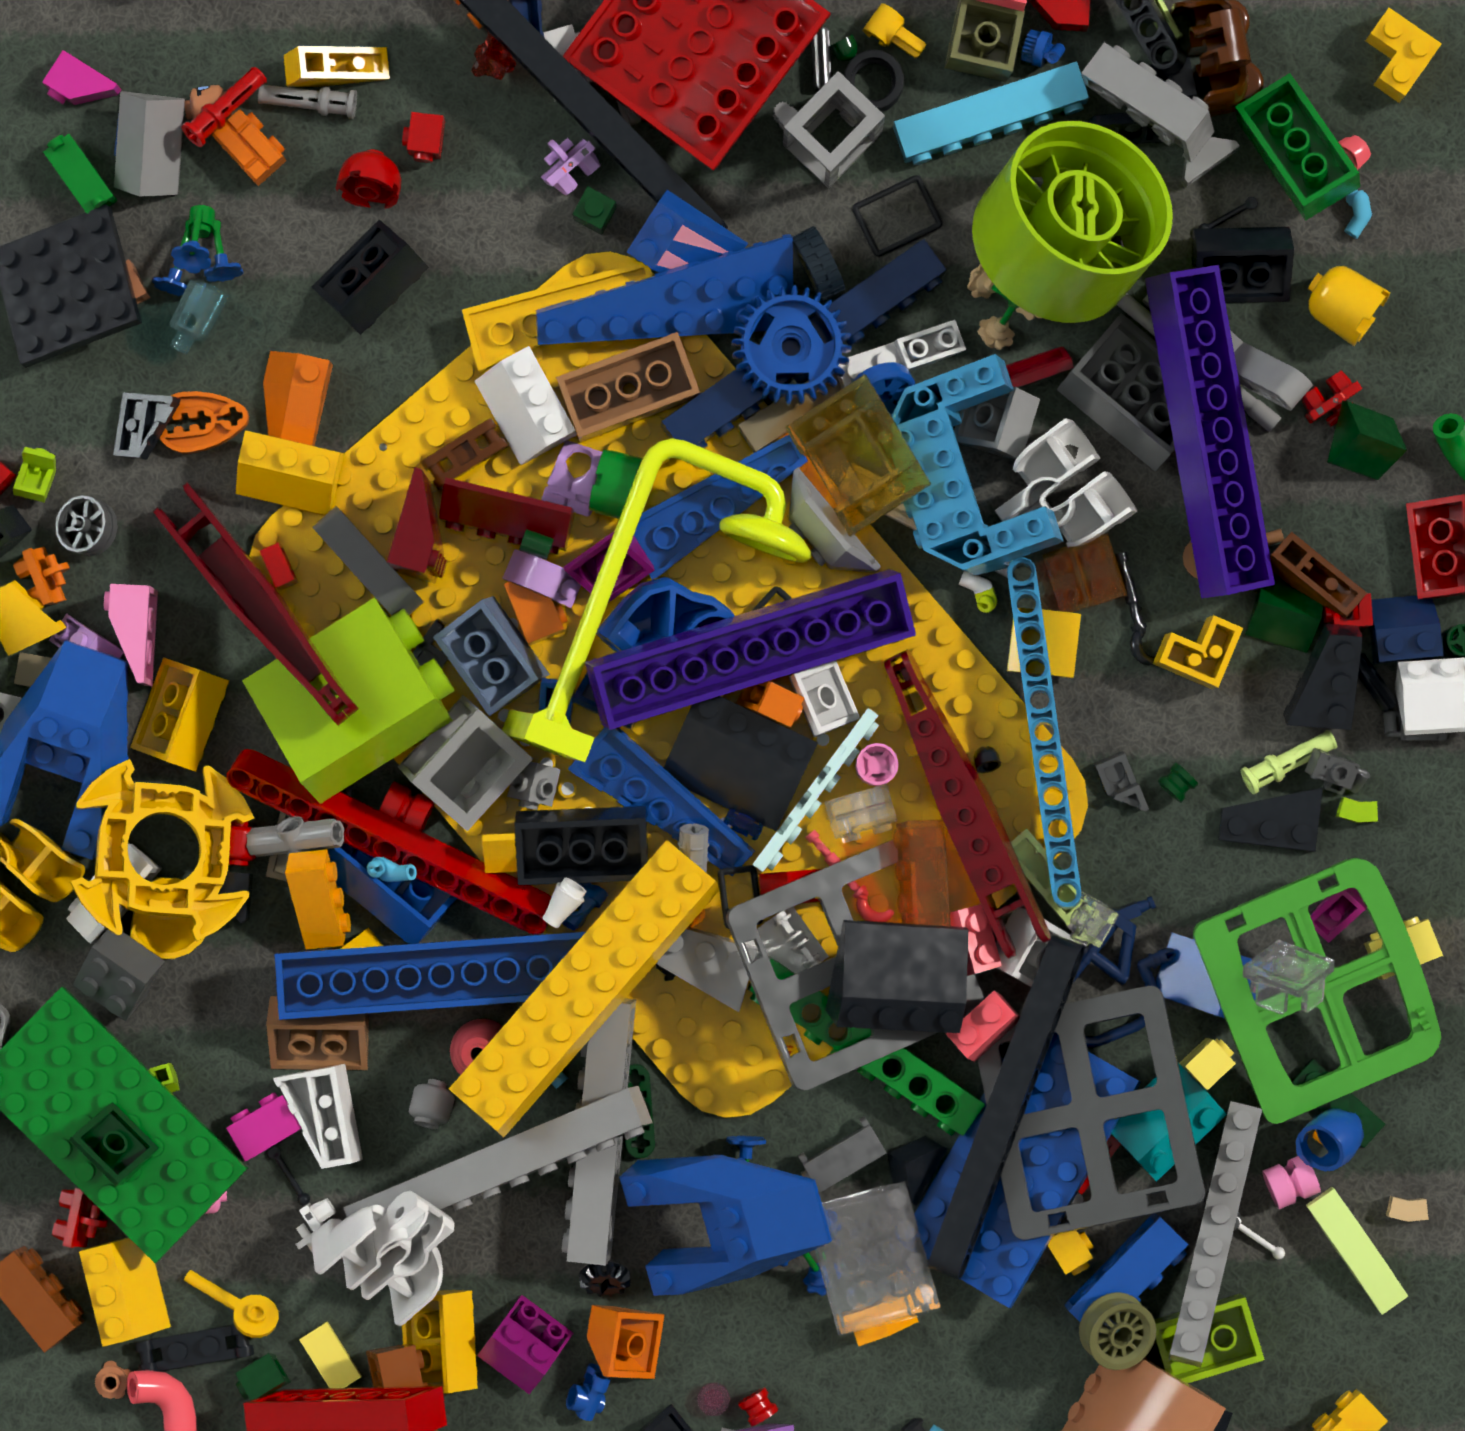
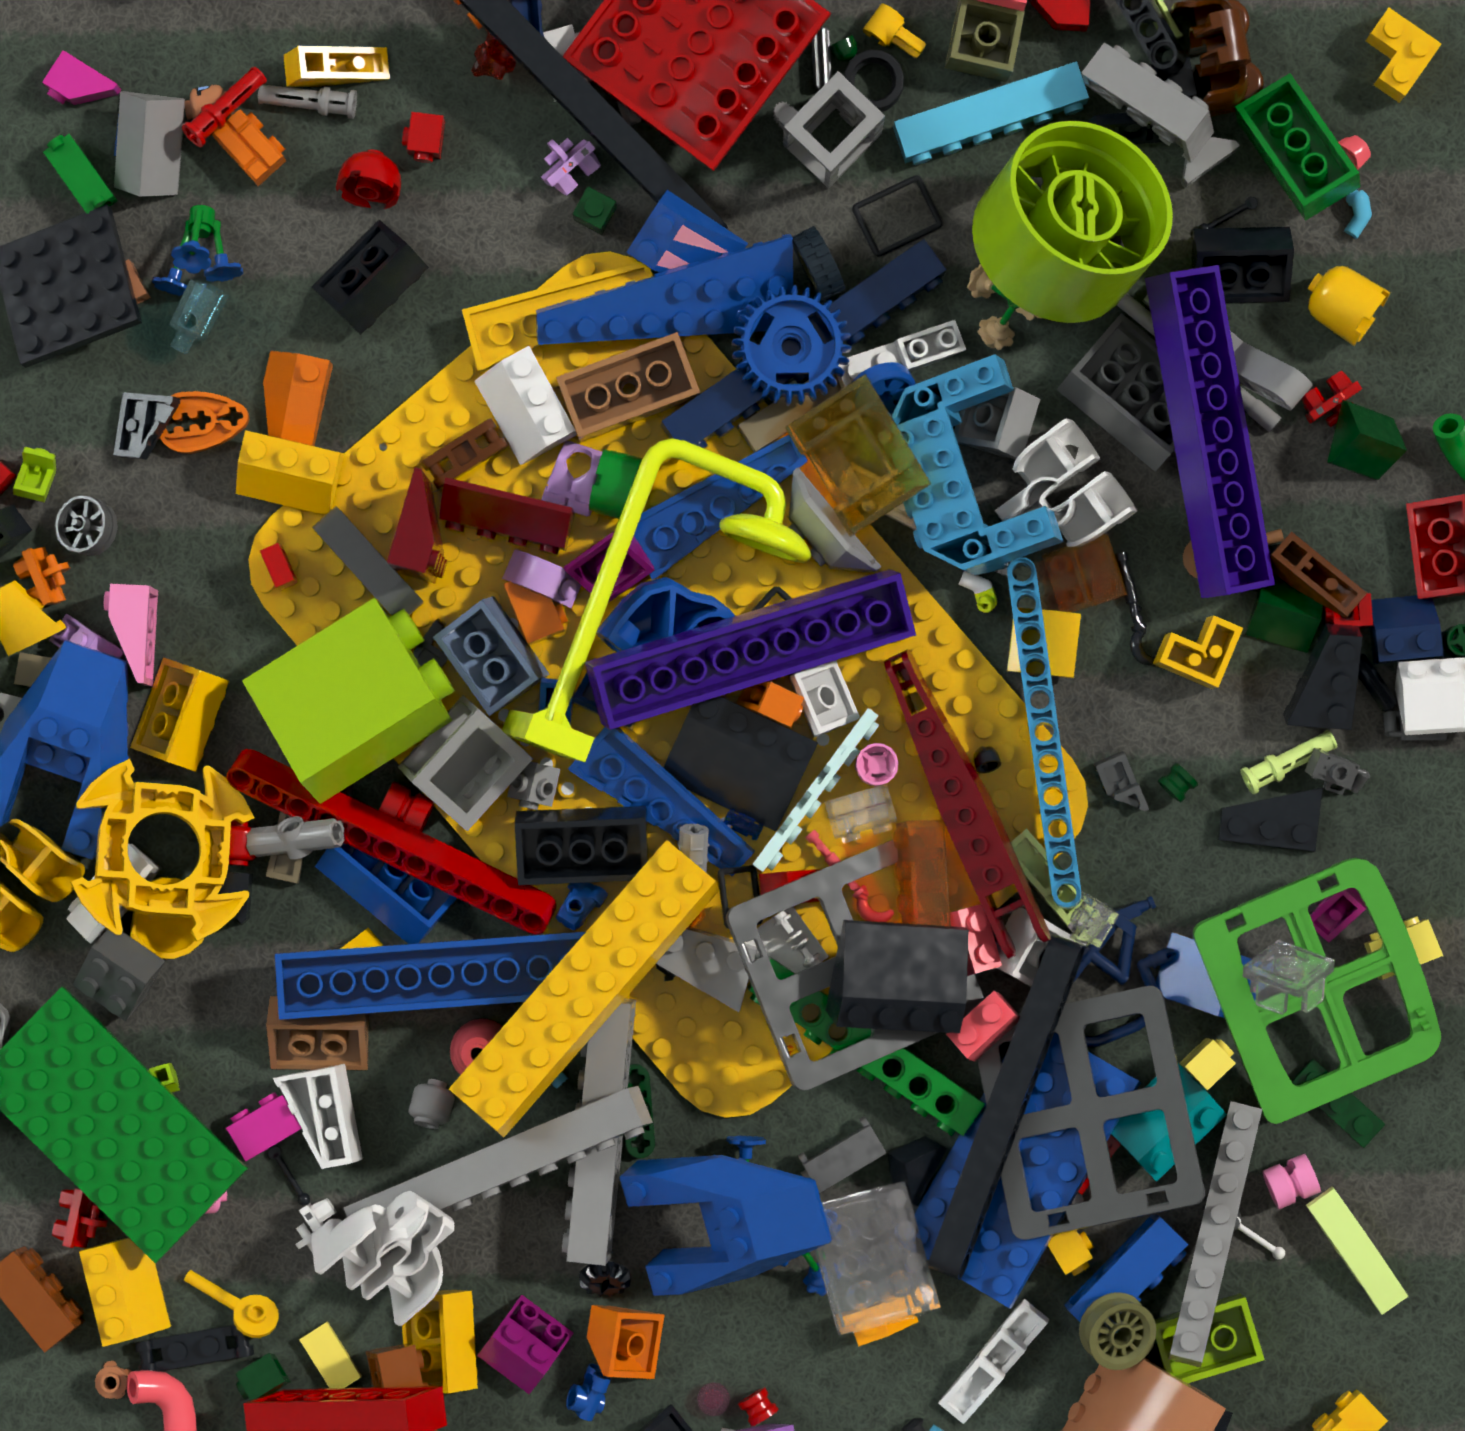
dark green slope [69,1102,159,1186] -> none
dark red piece [153,482,359,726] -> none
light orange brick [285,849,351,950] -> none
medium azure arm [367,857,417,882] -> none
yellow slope [482,833,517,873] -> none
dark green hinge [519,529,554,560] -> none
white cone [542,878,586,928] -> none
dark red tile [1006,346,1074,387] -> none
blue piece [1021,29,1065,68] -> none
blue piece [1296,1109,1364,1171] -> none
lime piece [1336,797,1378,823] -> none
tan piece [1386,1196,1429,1222] -> none
none -> white slope [938,1299,1049,1424]

